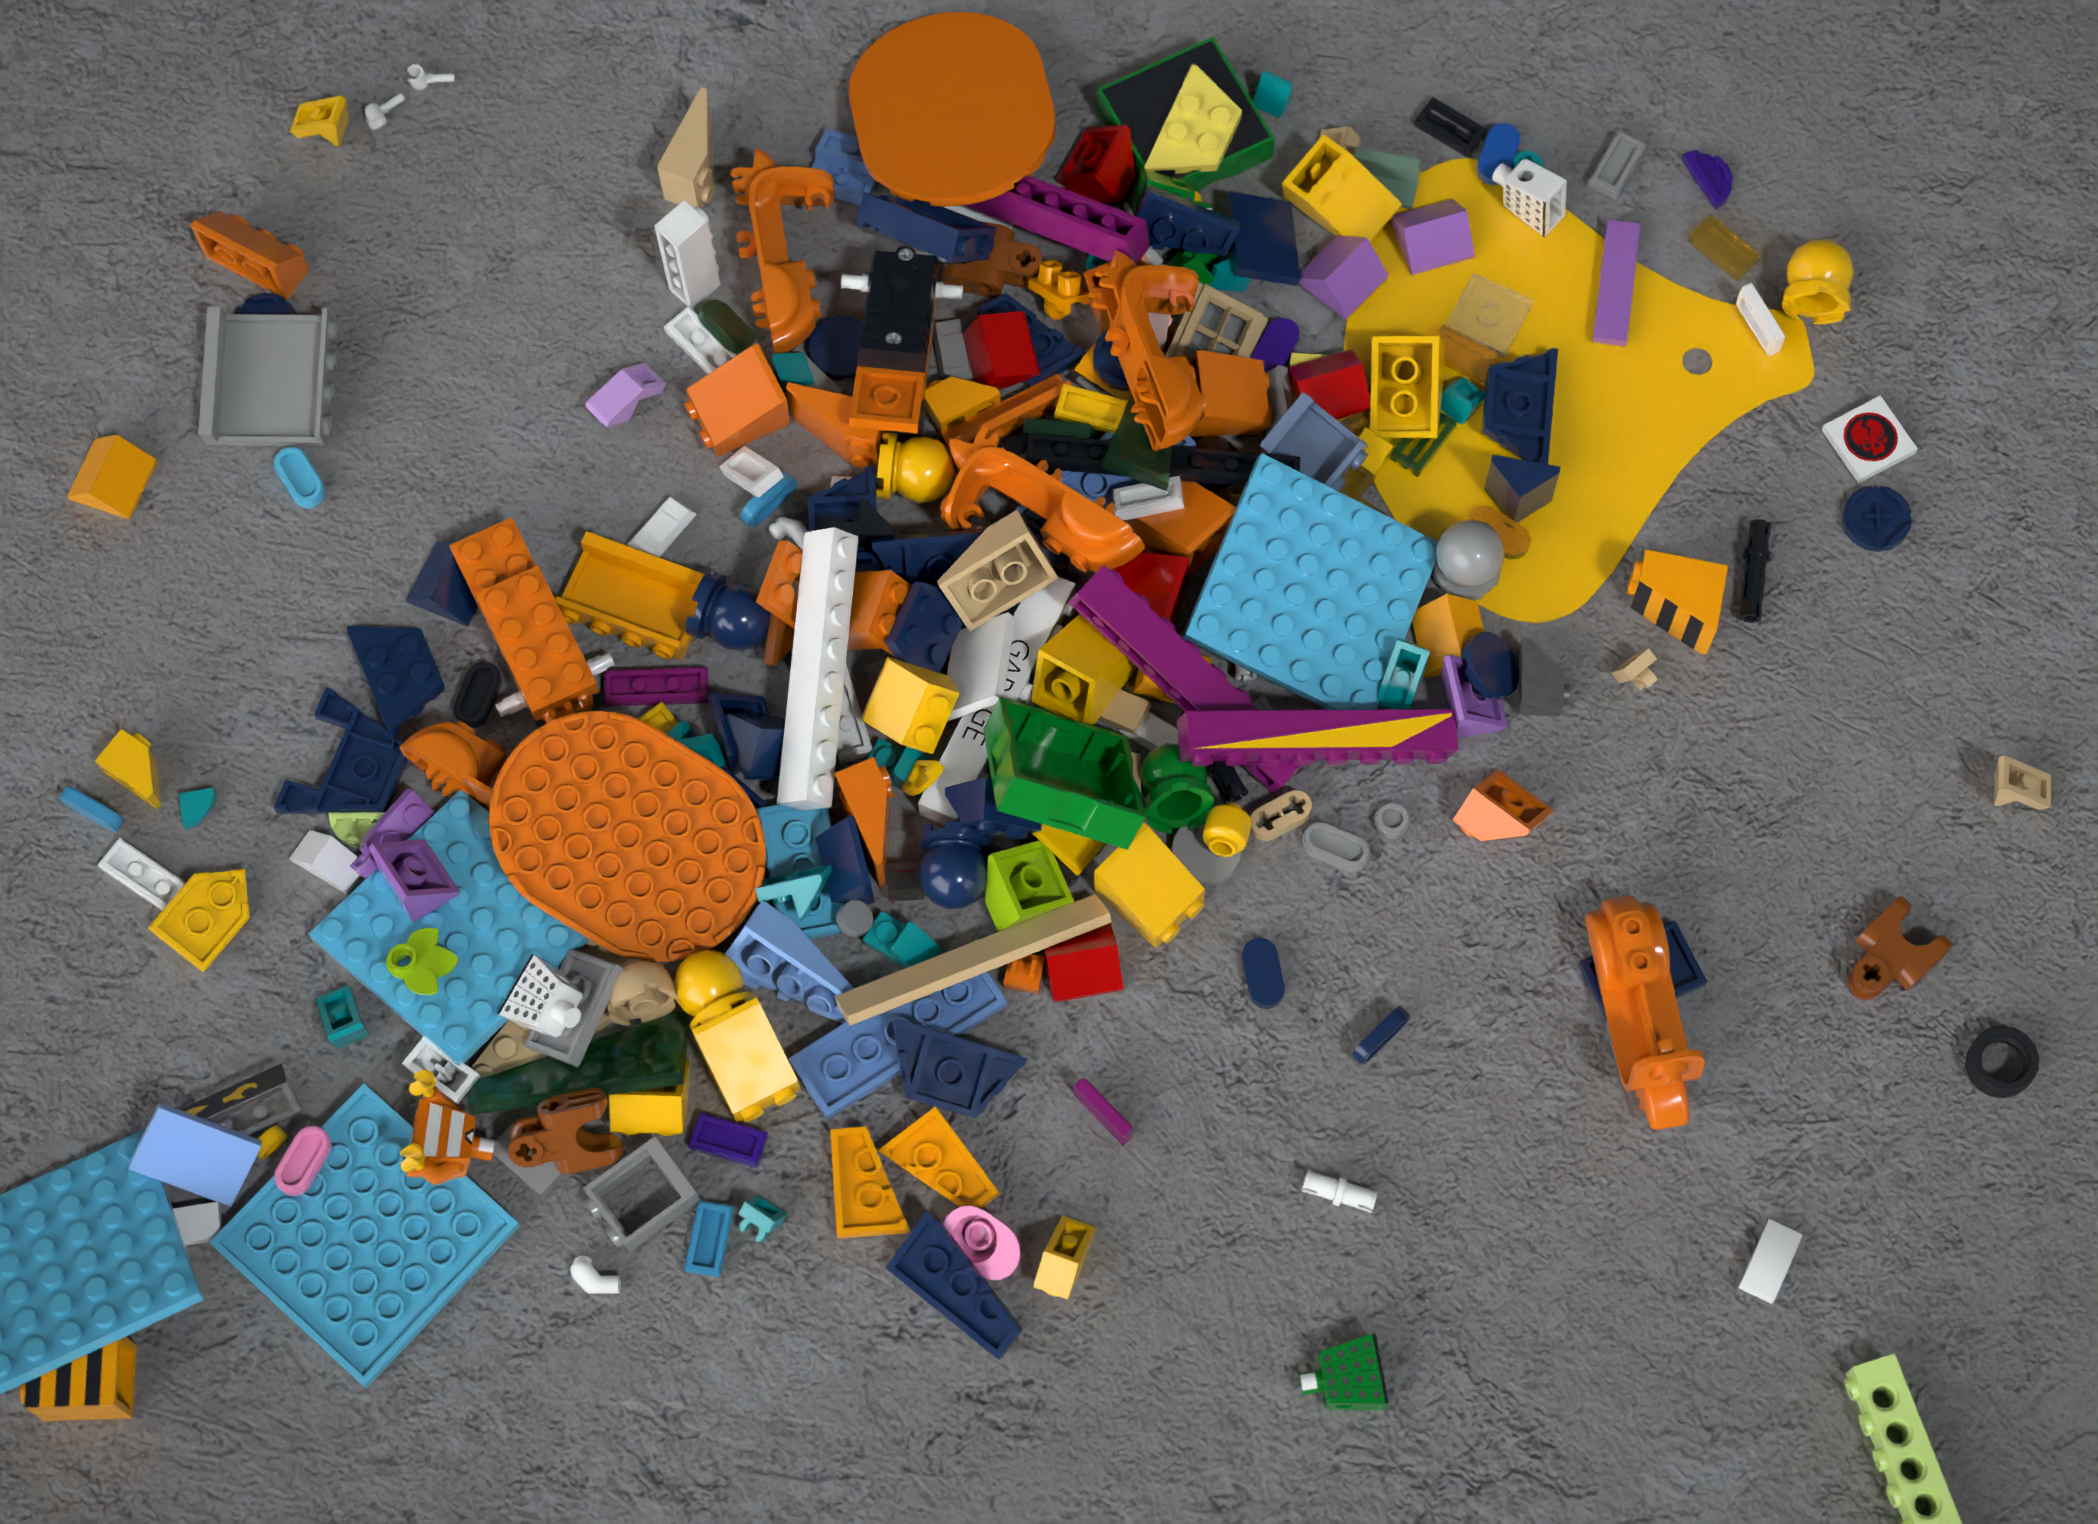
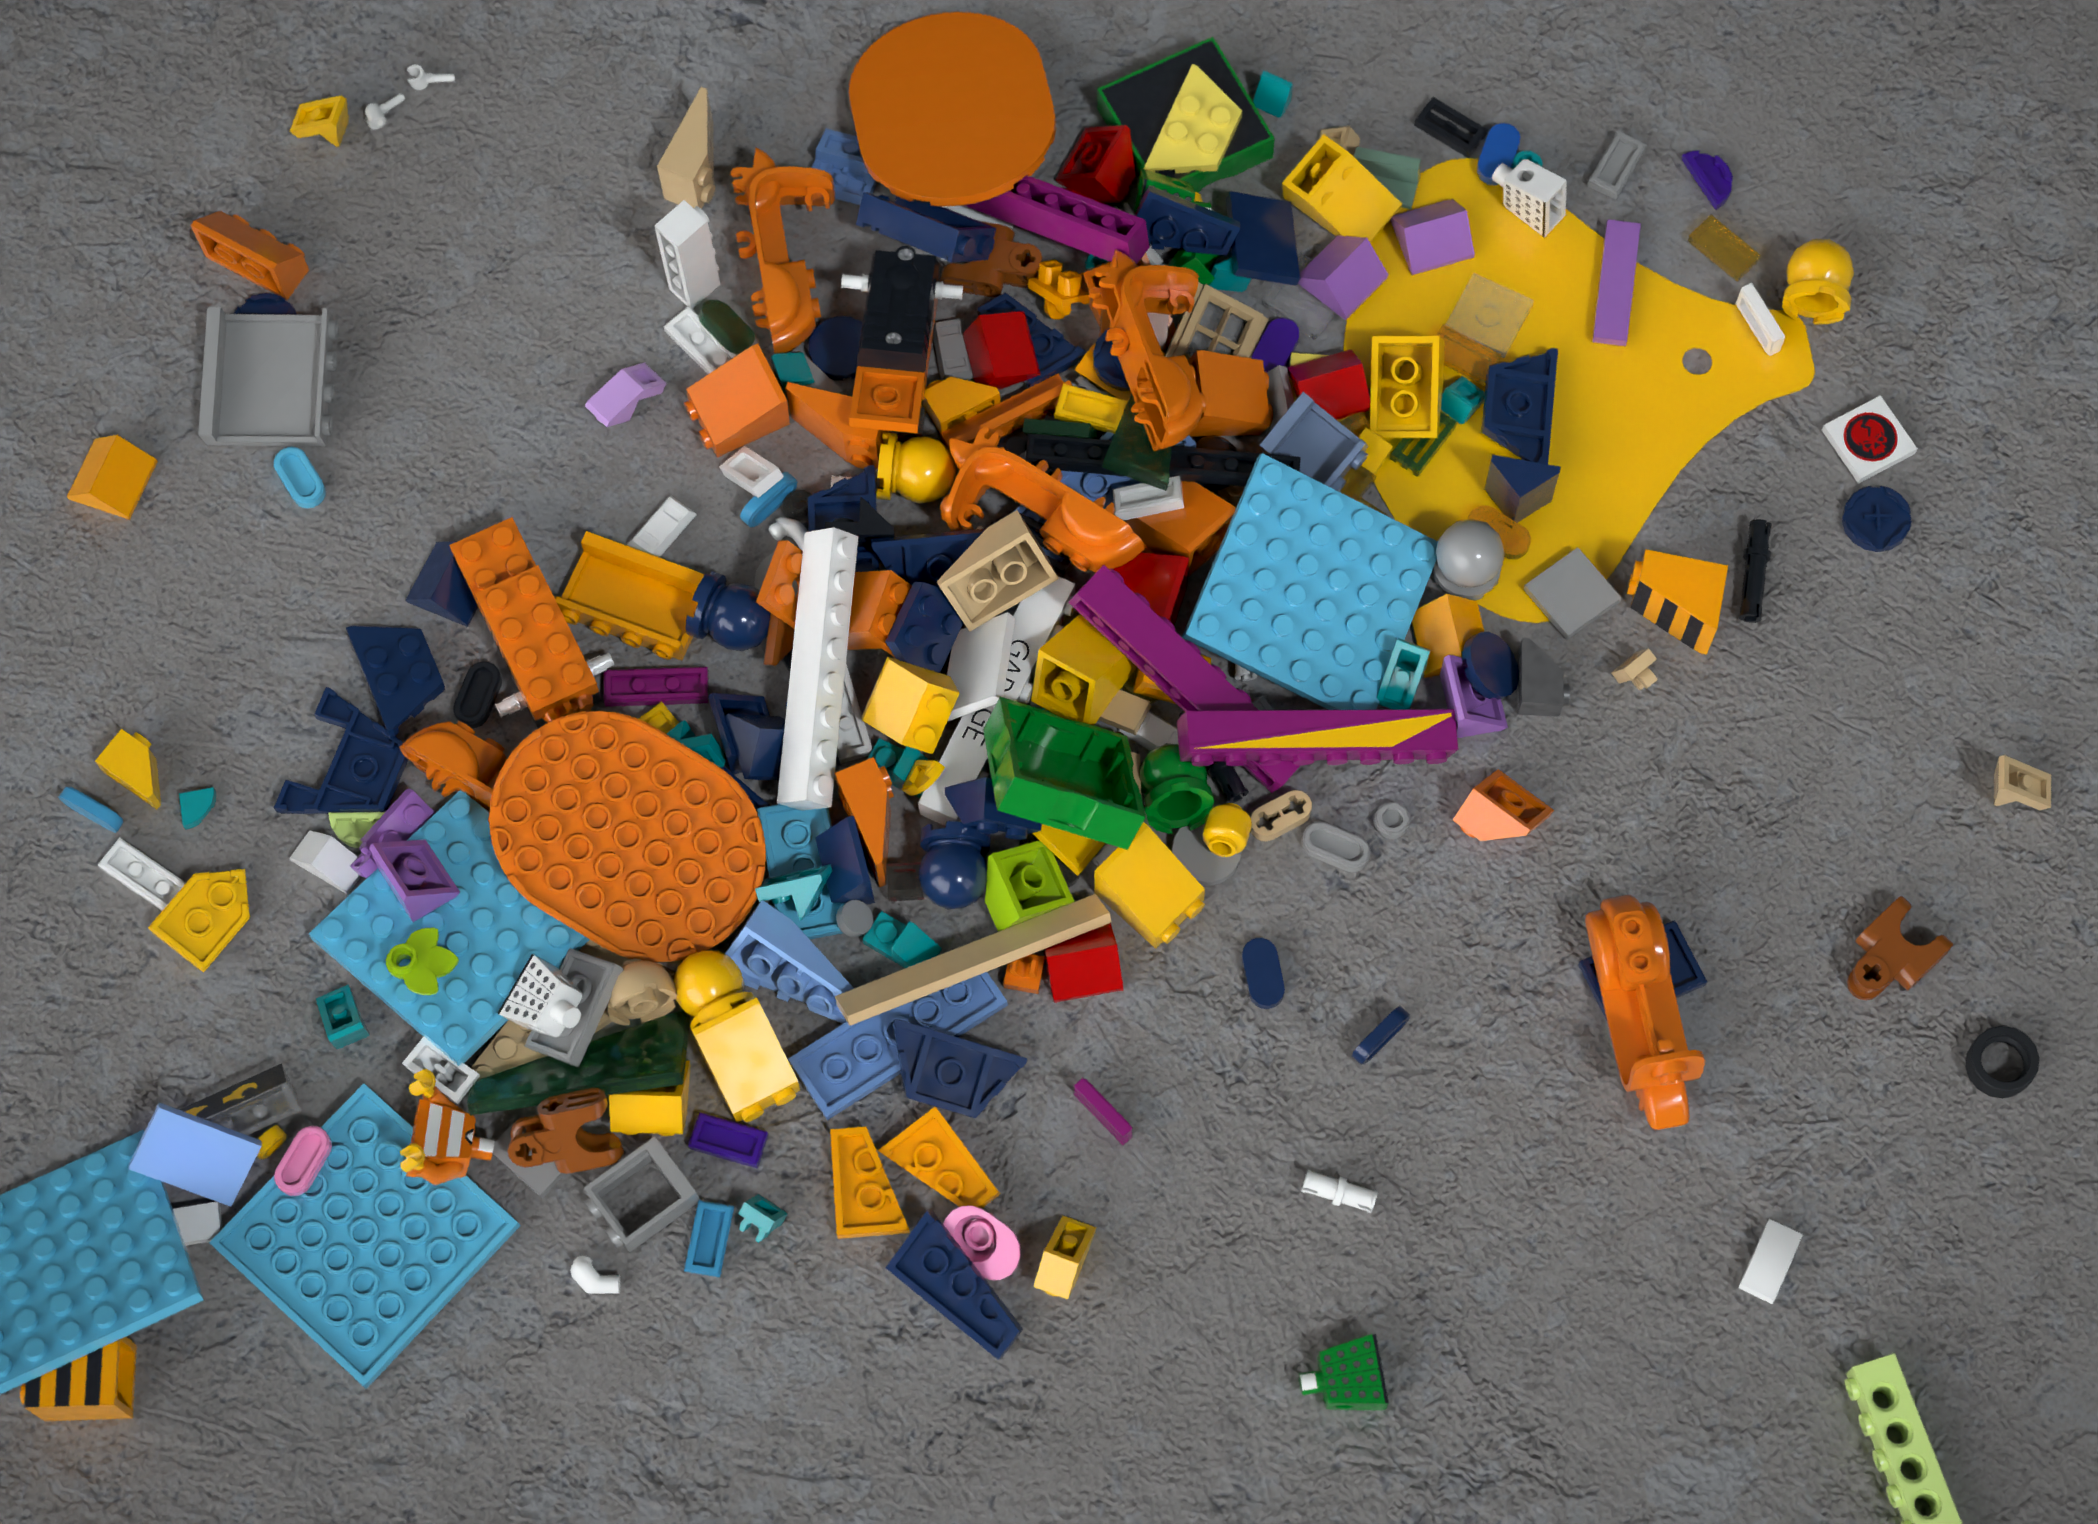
none -> light grey tile [1523,547,1622,640]

